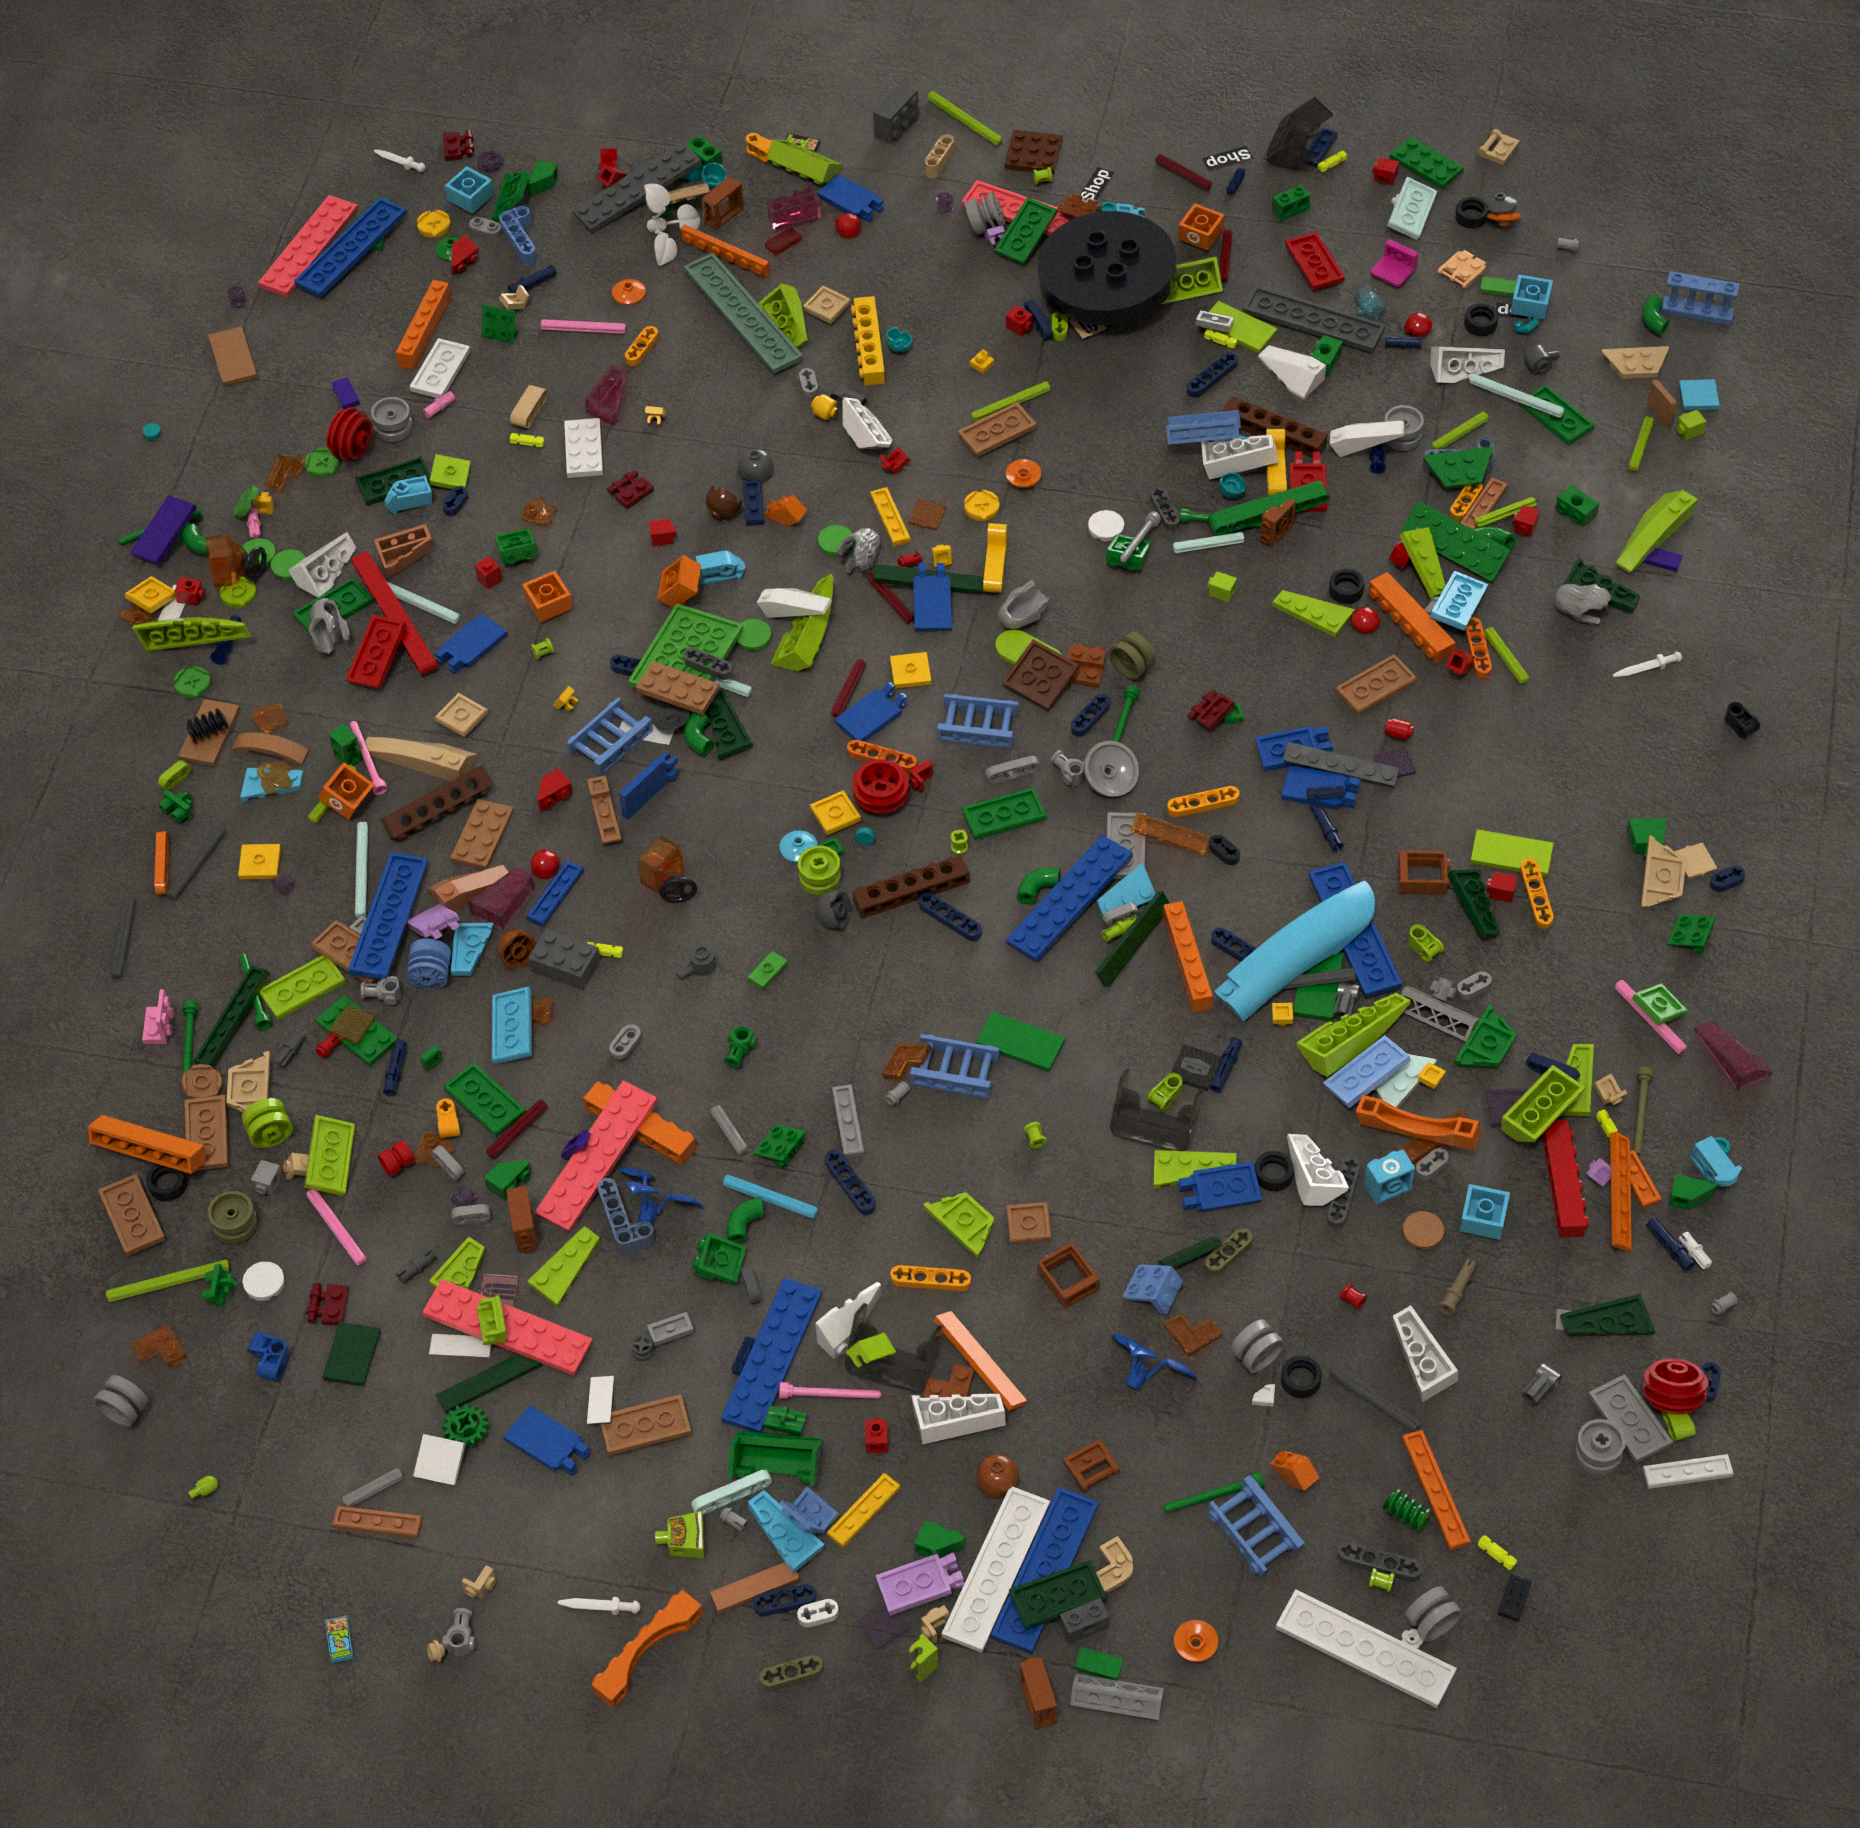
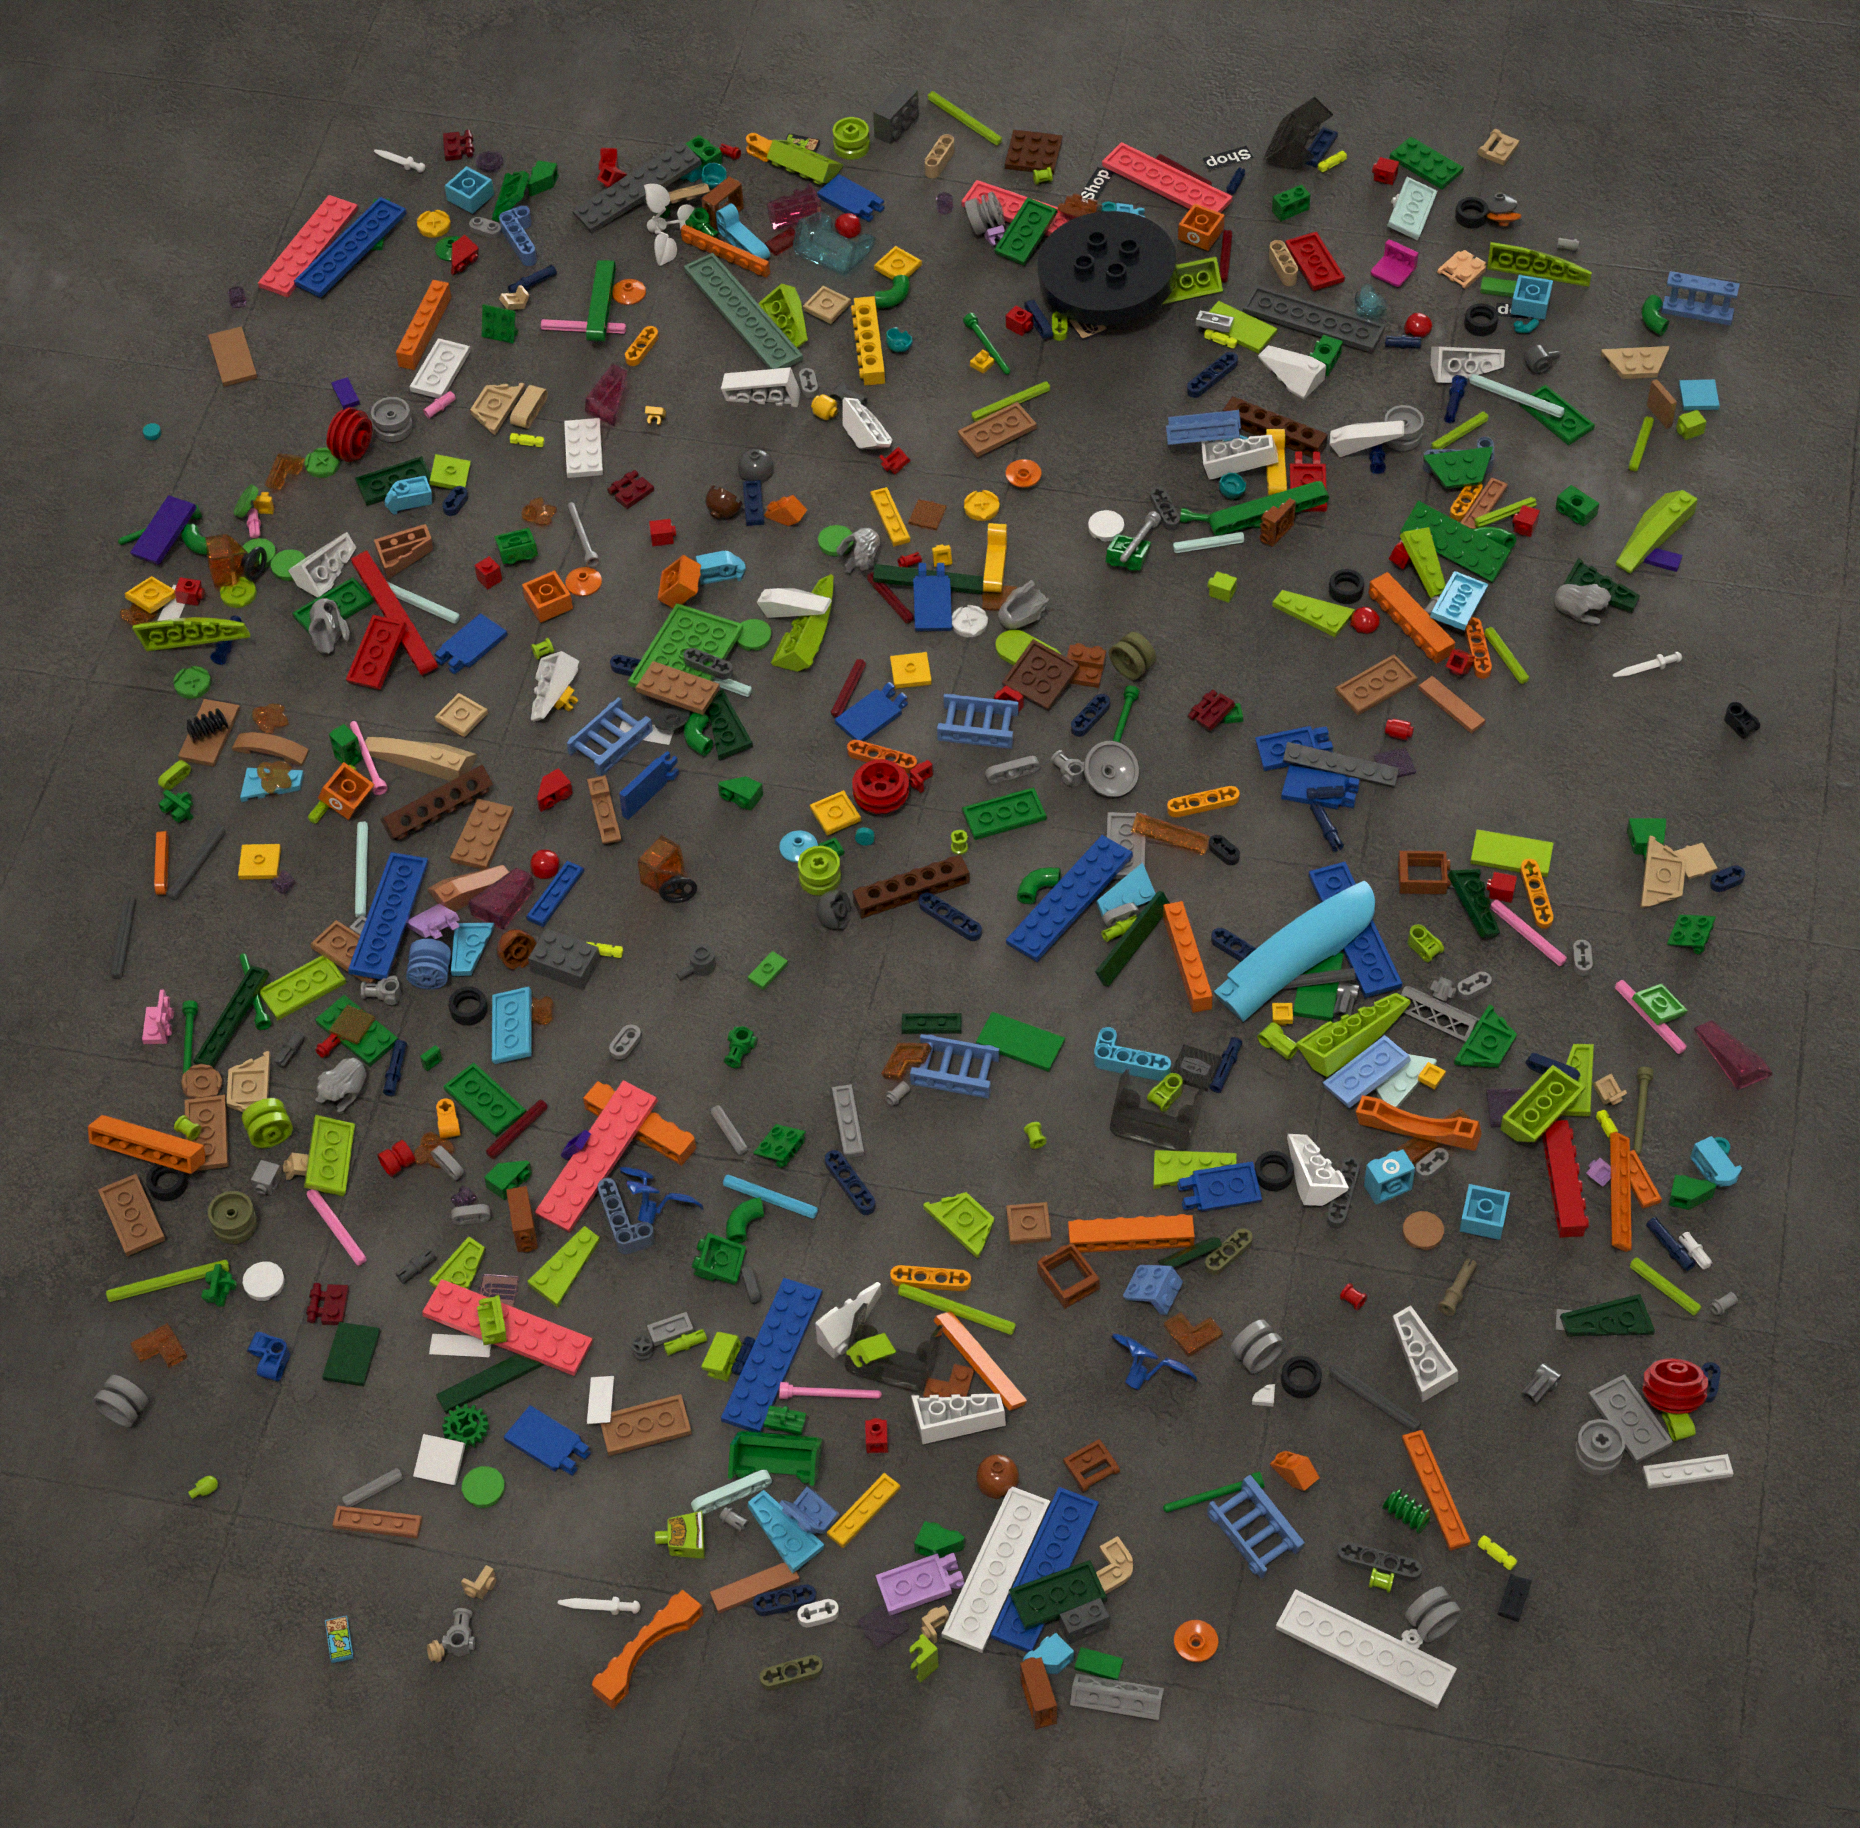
none -> lime bush [174,1115,201,1141]
none -> light grey hair [315,1058,366,1114]
none -> black tyre [448,987,487,1025]
none -> bright green tile [462,1466,505,1508]
none -> tan wing [470,383,525,435]
none -> white wedge [531,651,579,722]
none -> orange dish [565,567,602,596]
none -> light grey piece [568,502,600,568]
none -> green beam [586,260,616,341]
none -> lime pin [663,1329,707,1356]
none -> green connector [685,207,719,238]
none -> lime hinge [701,1332,742,1382]
none -> medium azure beam [716,203,770,260]
none -> green slope [718,776,763,811]
none -> red pin [719,144,741,160]
none -> white wedge [721,367,801,407]
none -> clear light blue windscreen [793,212,876,275]
none -> lime wheel [832,117,870,160]
none -> yellow plate [874,246,922,280]
none -> green cylinder [875,275,910,309]
none -> lime axle [898,1283,1016,1335]
none -> dark green tile [902,1013,962,1034]
none -> white tile [952,605,988,637]
none -> green piece [963,313,1011,375]
none -> clear orange piece [982,586,1017,611]
none -> red bracket [994,685,1024,712]
none -> medium azure slope [1023,1633,1074,1674]
none -> orange brick [1068,1214,1195,1253]
none -> medium azure beam [1094,1027,1171,1081]
none -> coral plate [1102,142,1233,213]
none -> lime piece [1257,1022,1299,1060]
none -> tan beam [1269,240,1298,286]
none -> nougat tile [1418,676,1485,734]
none -> clear blue pin [1444,375,1468,424]
none -> lime wedge [1487,242,1592,287]
none -> bright pink axle [1490,899,1567,966]
none -> light grey beam [1572,940,1593,976]
none -> lime axle [1630,1258,1701,1315]

